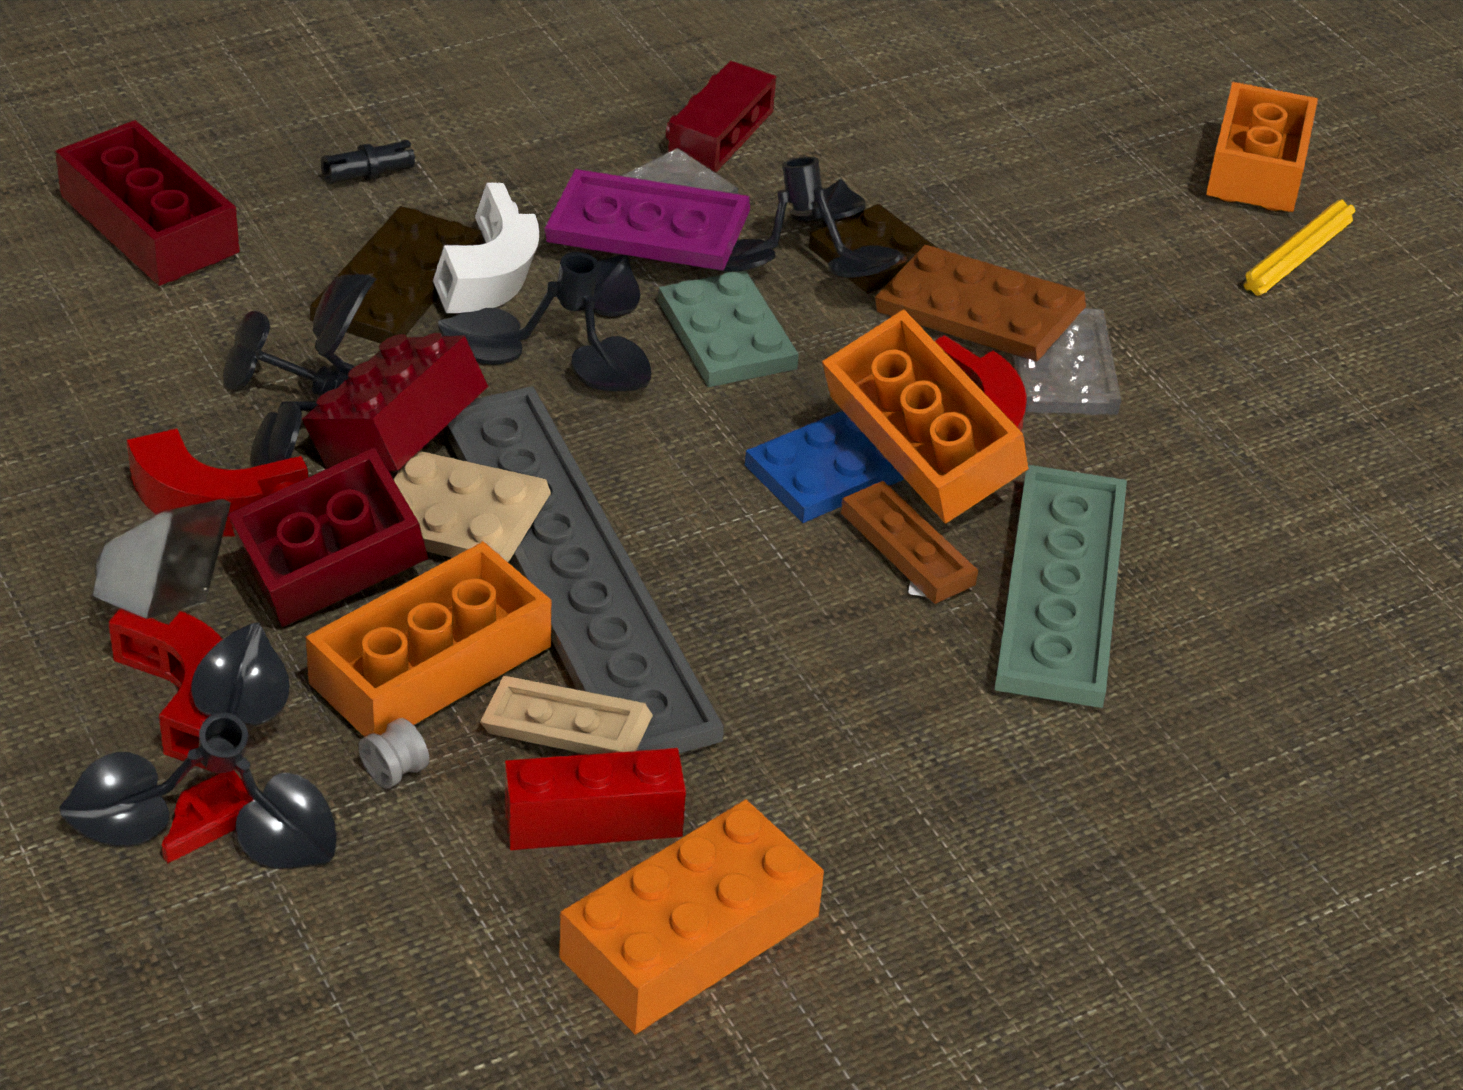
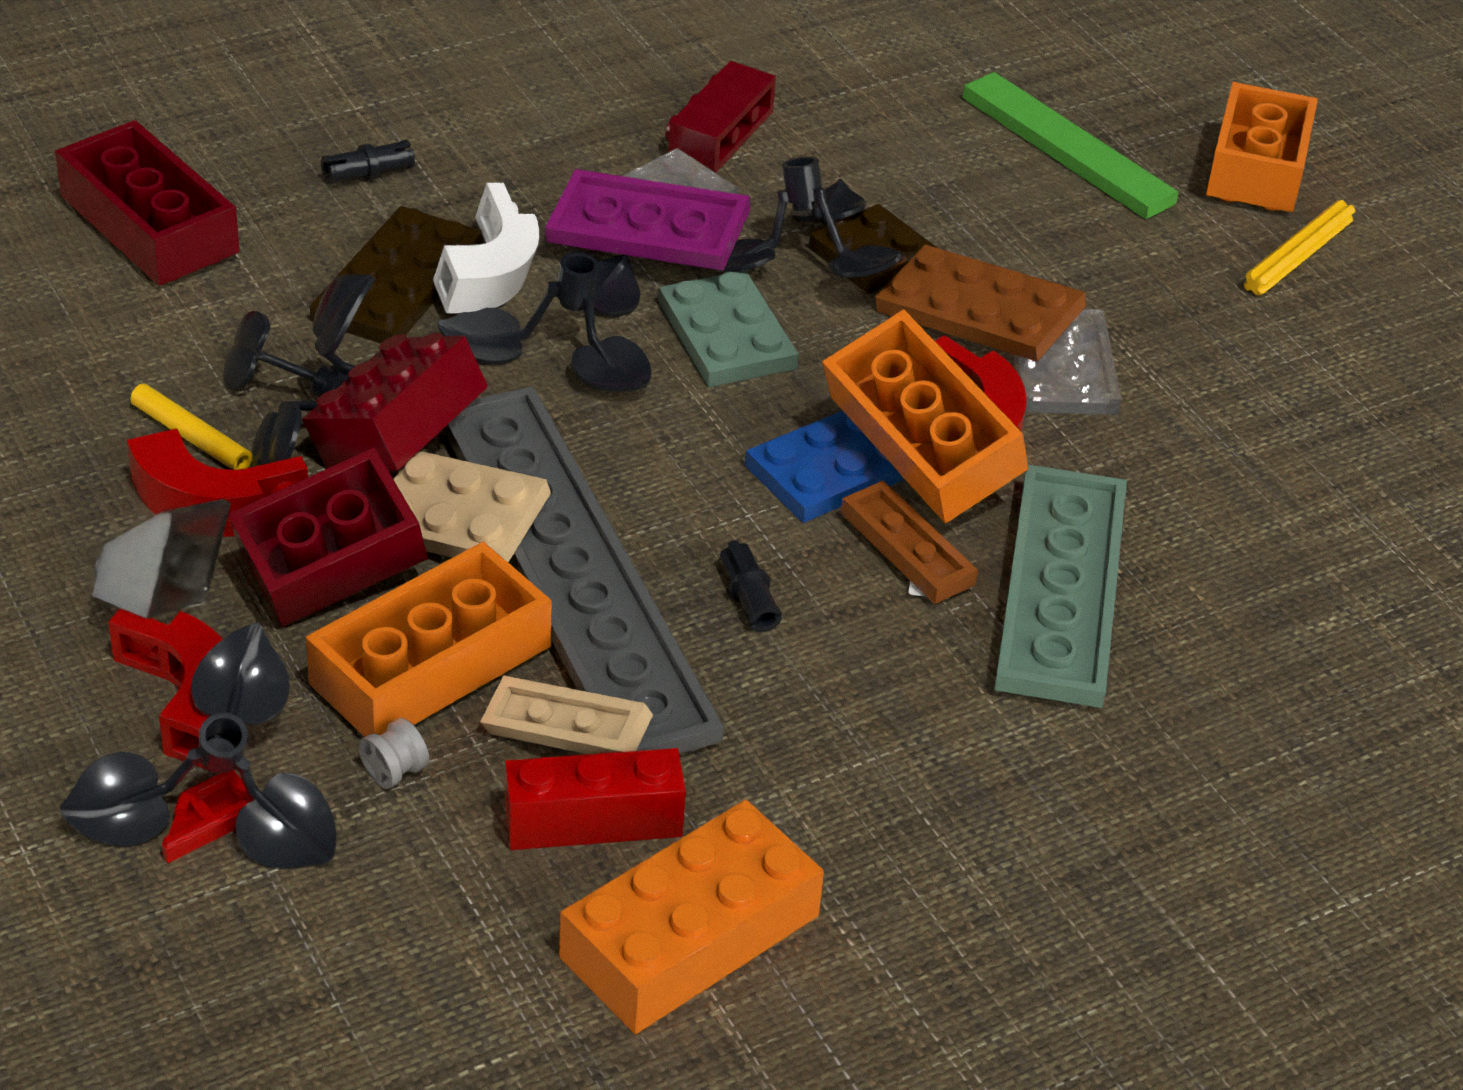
none -> yellow piece [130,383,252,470]
none -> black axle [720,540,782,632]
none -> bright green tile [962,72,1178,219]

